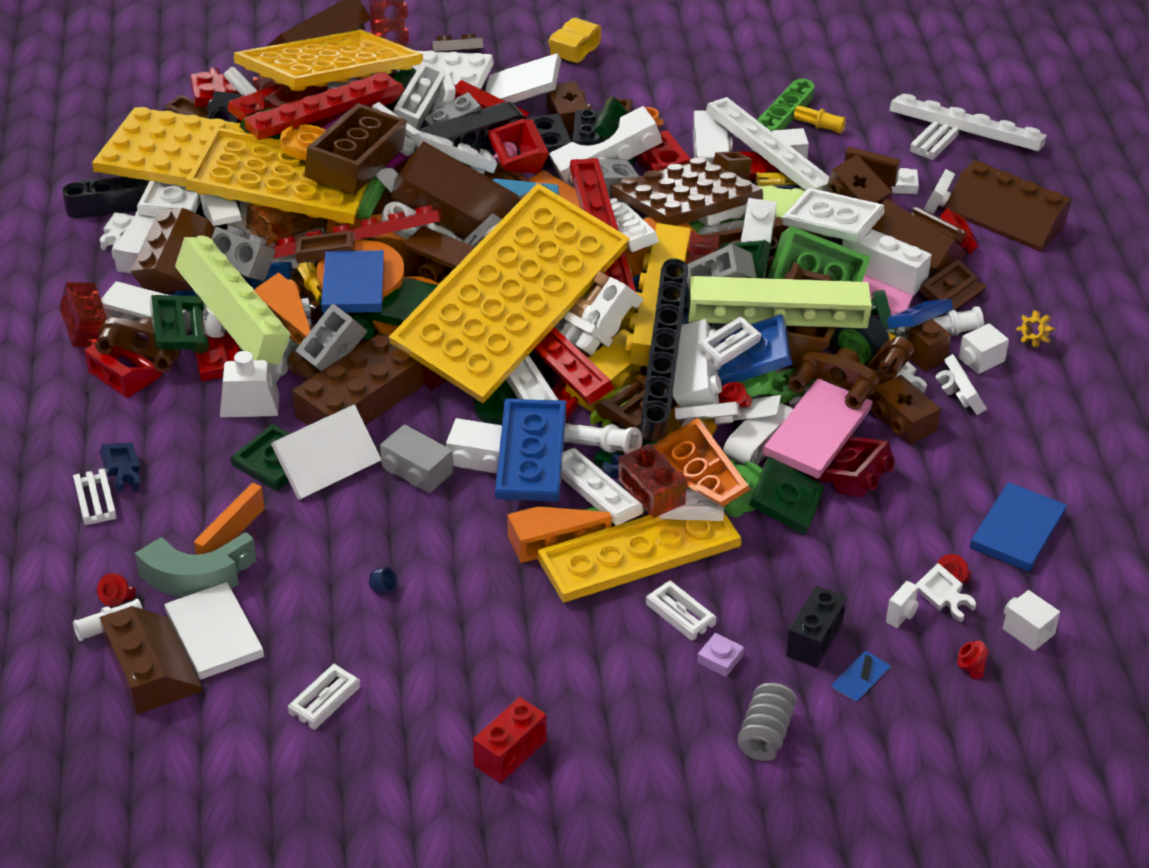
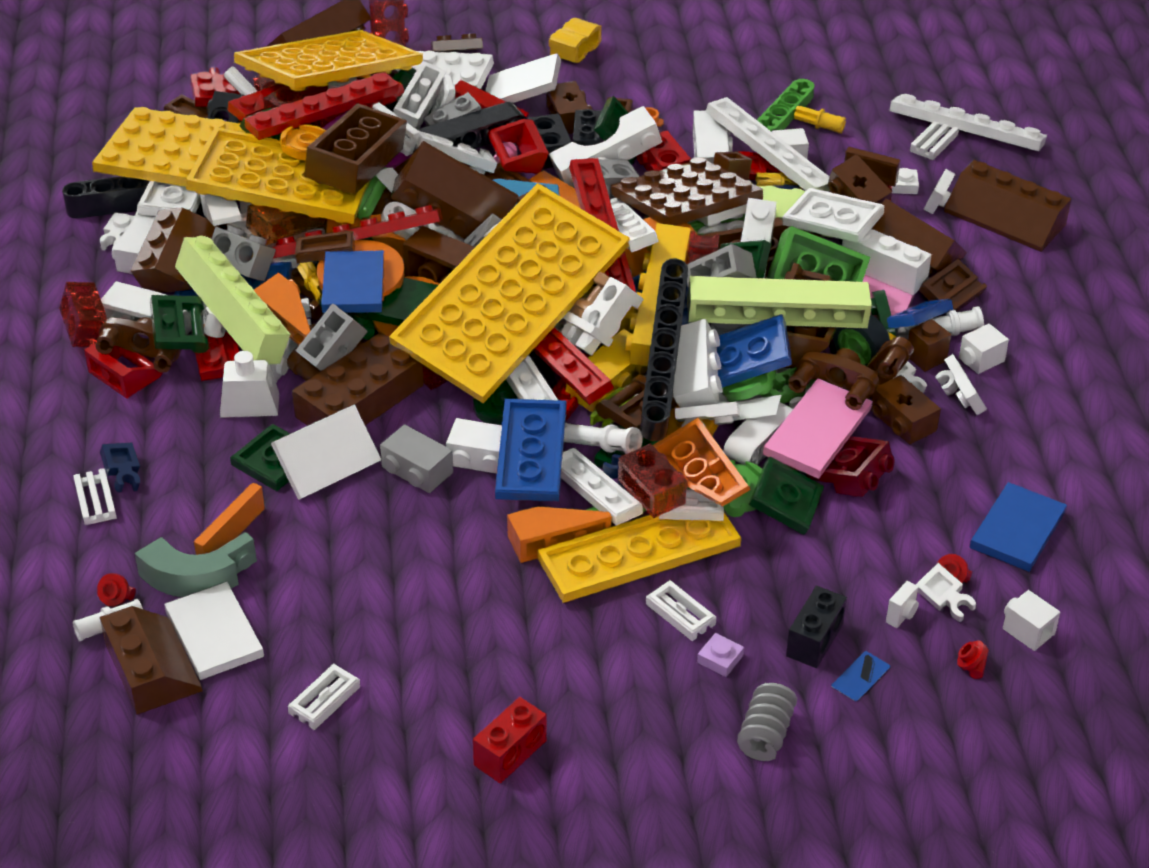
dark blue hinge [368,566,397,594] -> none
white tile [697,316,762,368] -> none
red plate [719,382,752,407] -> none
reddish brown axle [911,207,966,244] -> none
red plate [940,208,978,254] -> none
yellow gear [1016,310,1056,348] -> none

